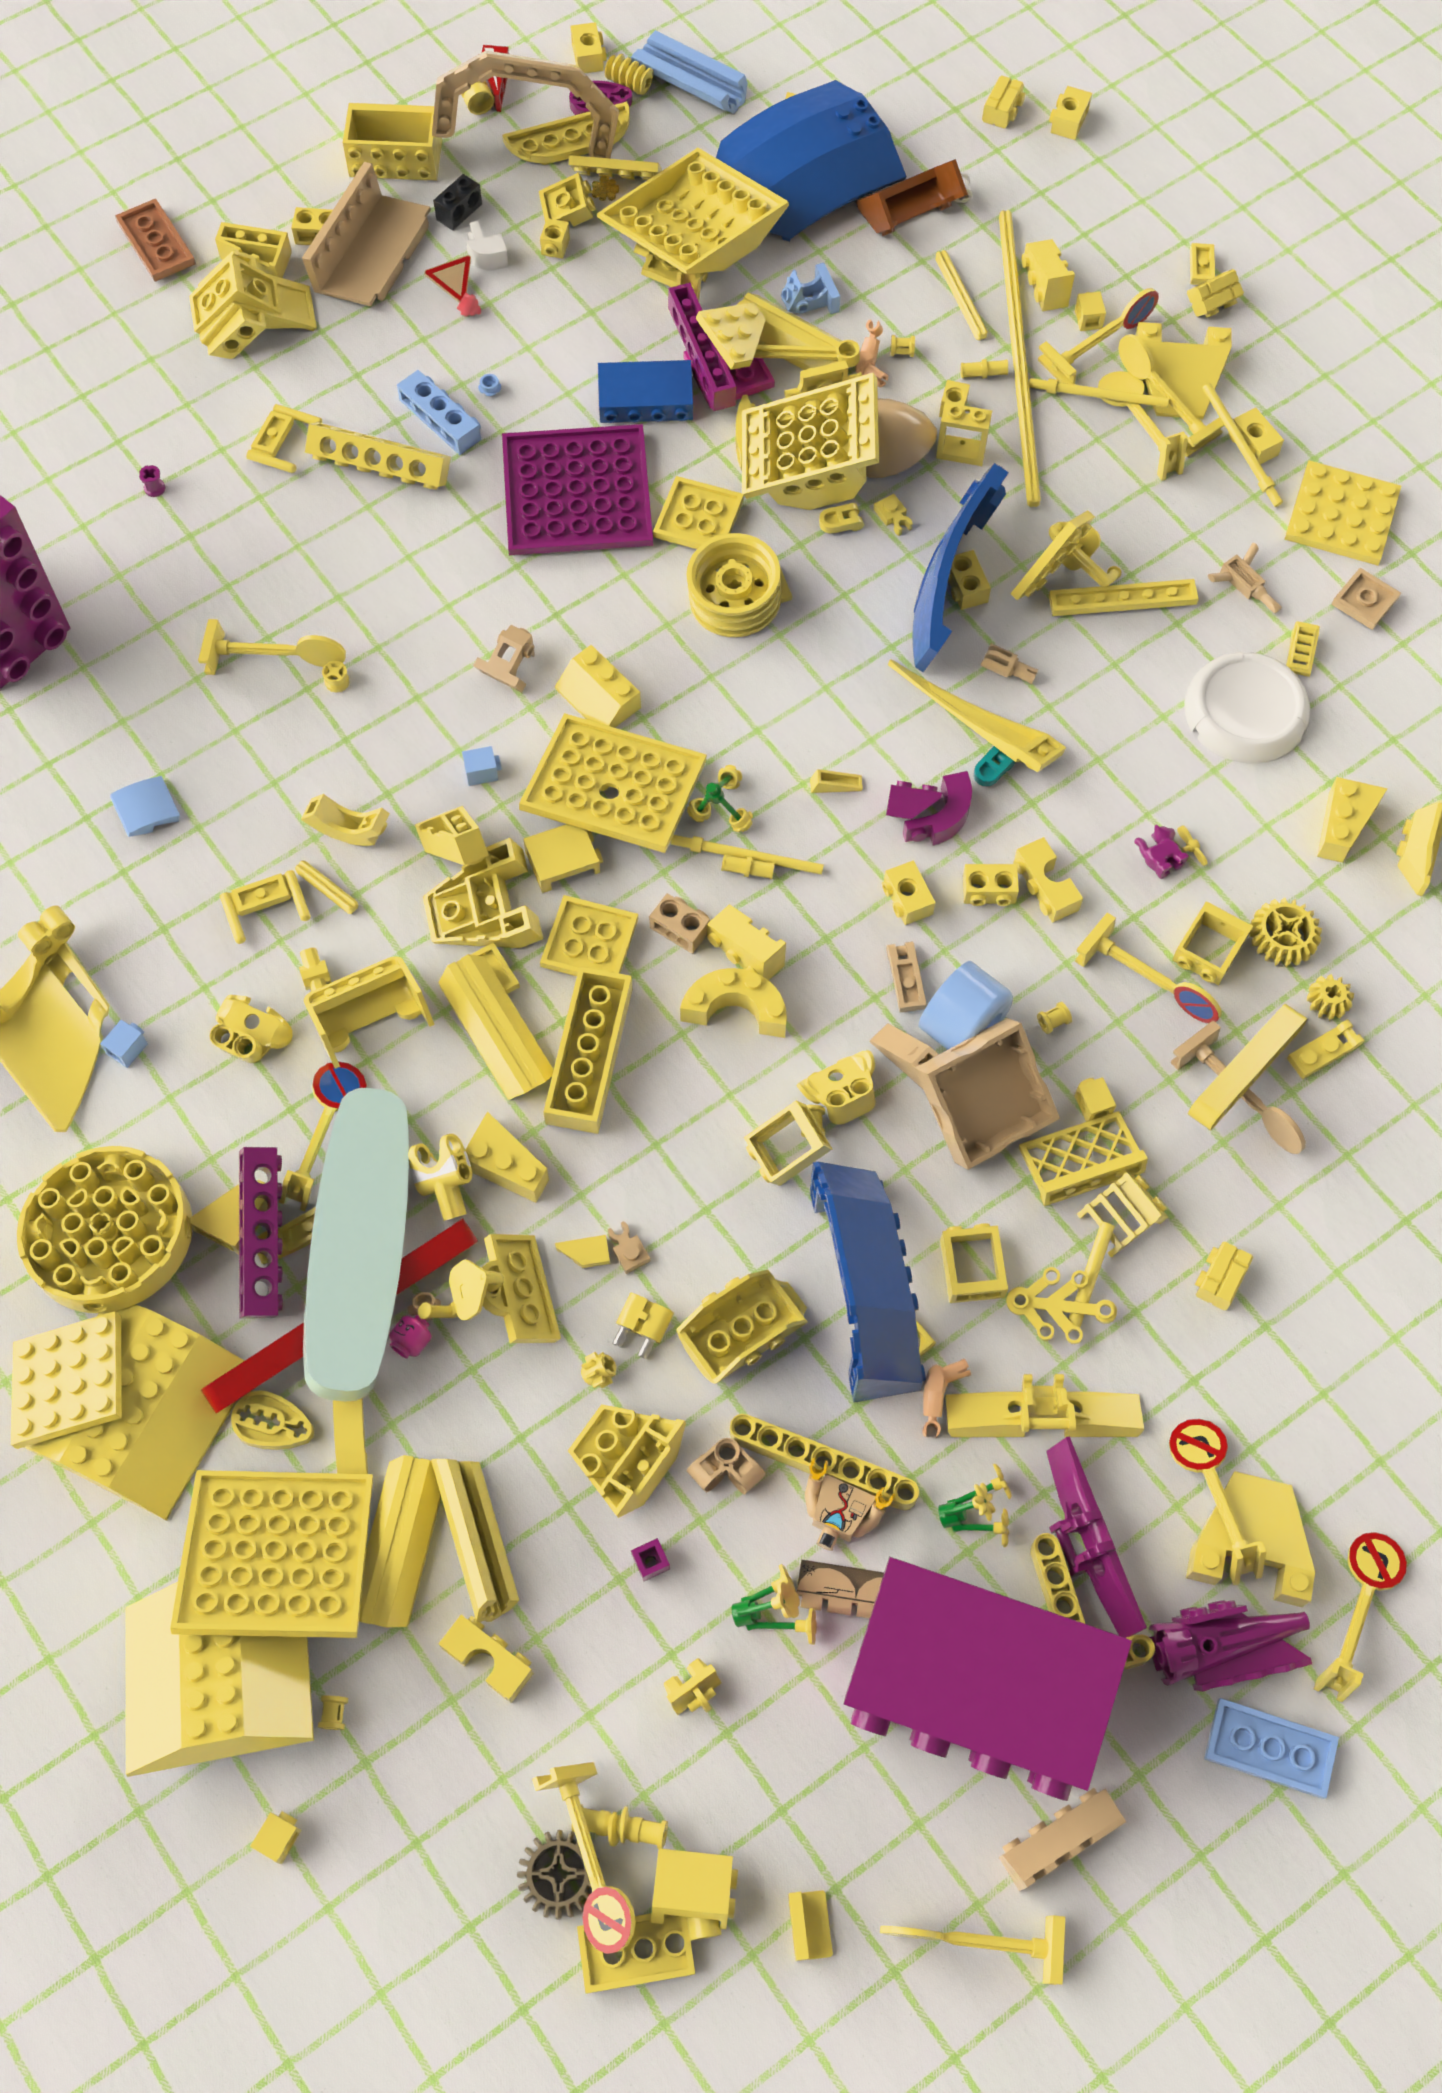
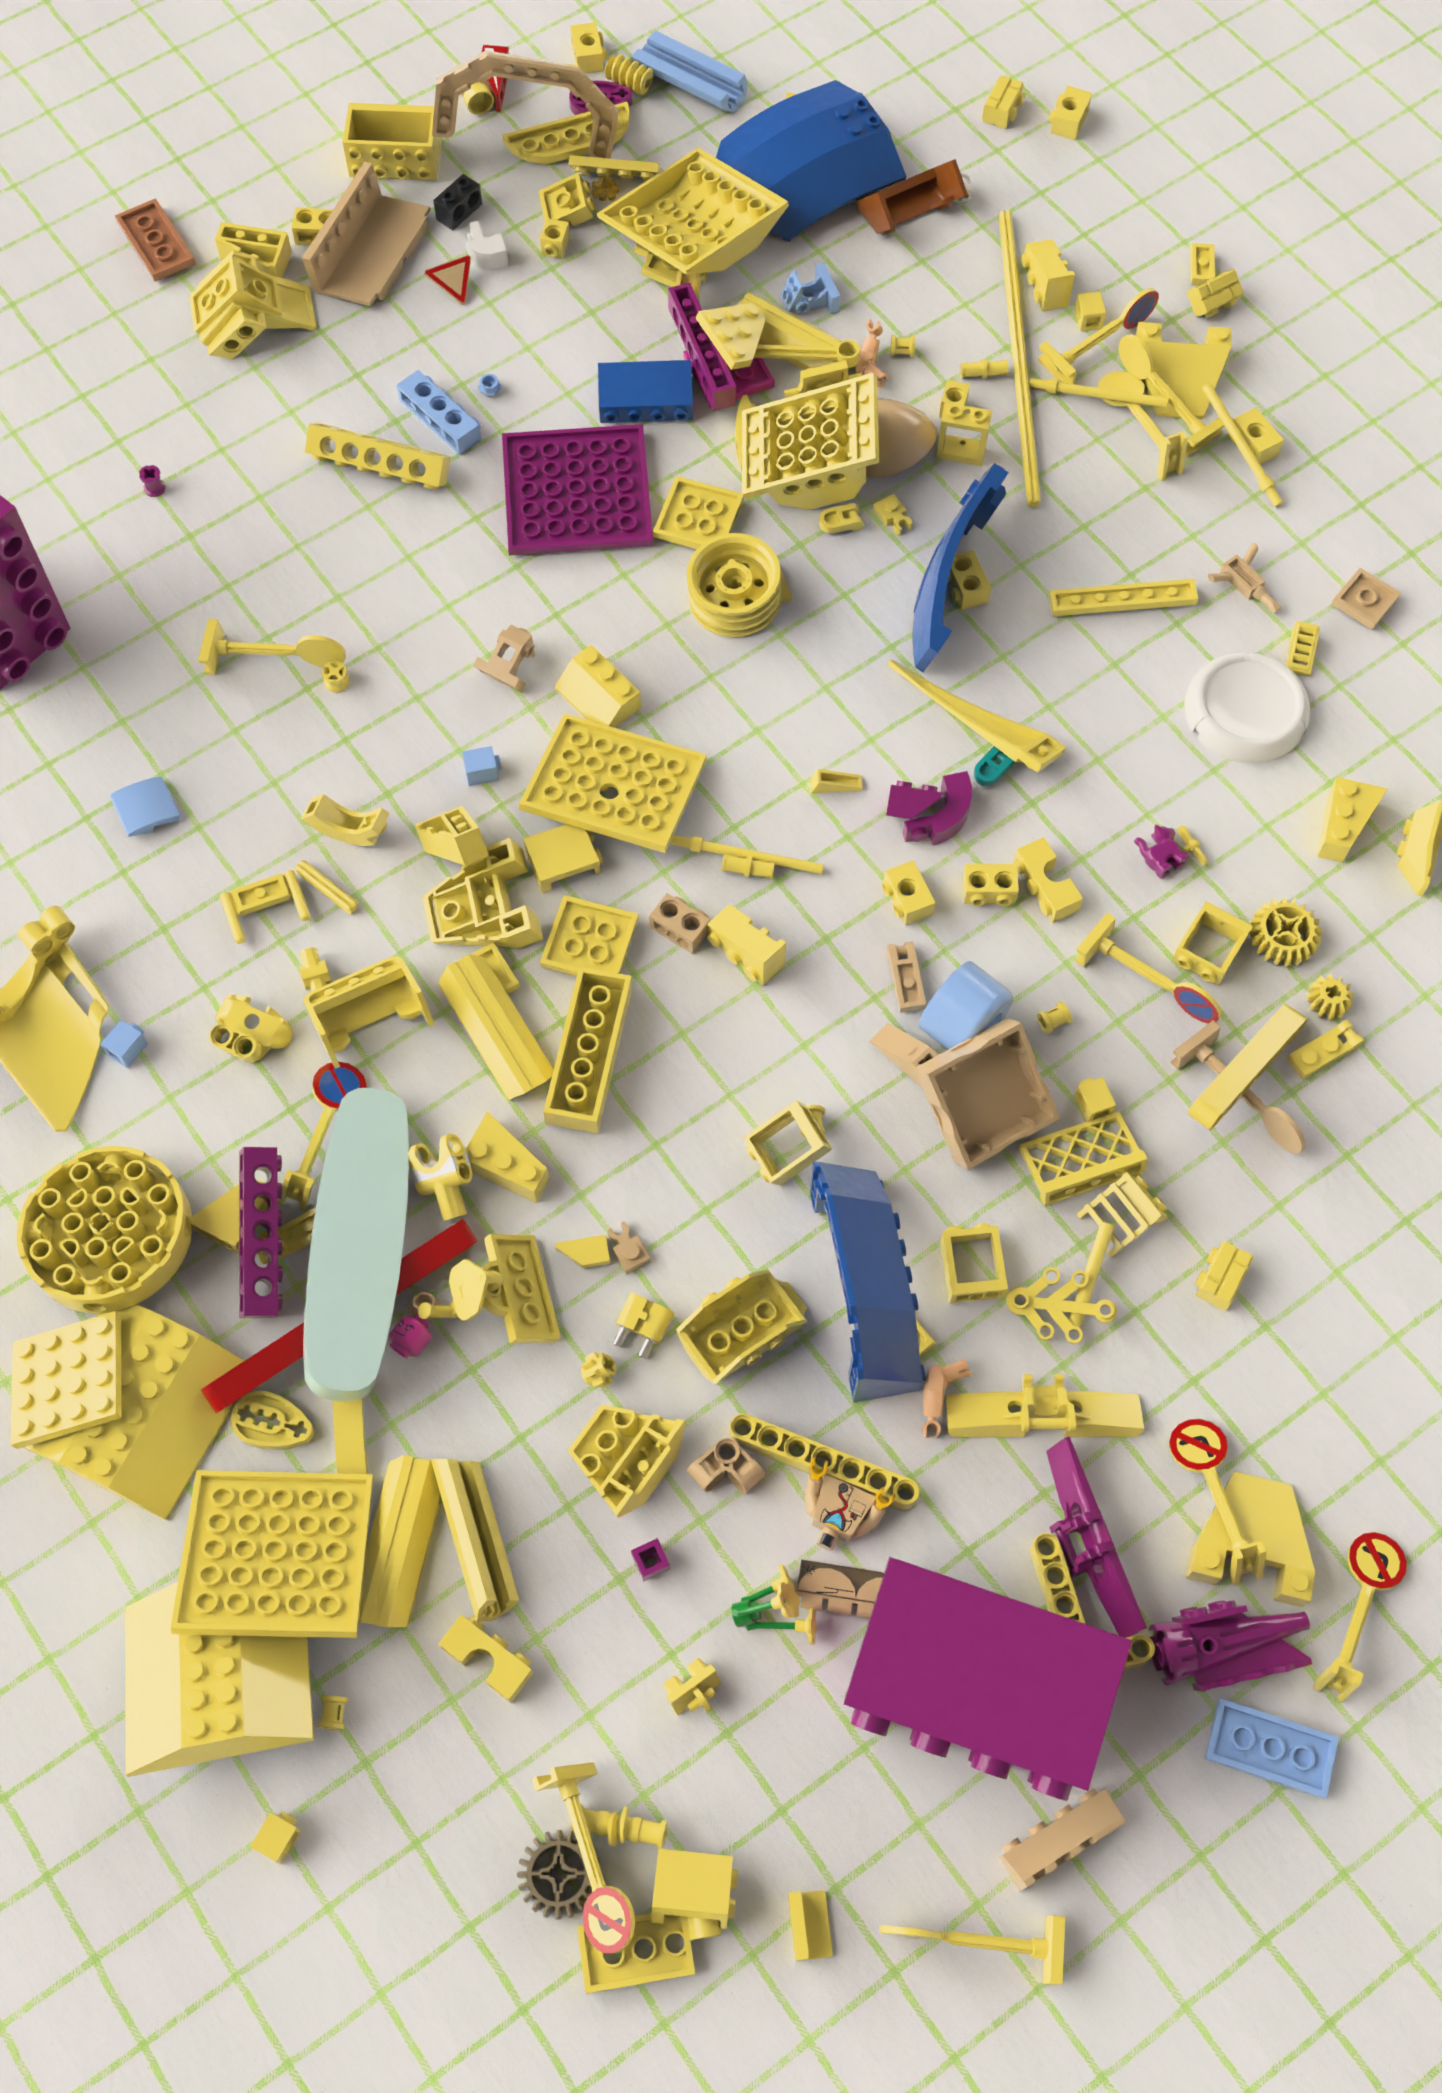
light yellow plate [246,404,322,473] -> none
coral plate [457,293,481,317] -> none
light yellow brick [680,968,787,1038] -> none
light yellow plant [687,765,753,832] -> none
light yellow piece [796,1050,876,1125] -> none
light yellow axle [935,250,988,341] -> none
plant [938,1464,1012,1547] -> none
tan arm [981,643,1038,684] -> none
light yellow plate [1010,510,1122,600] -> none
light yellow plate [1284,460,1401,565] -> none

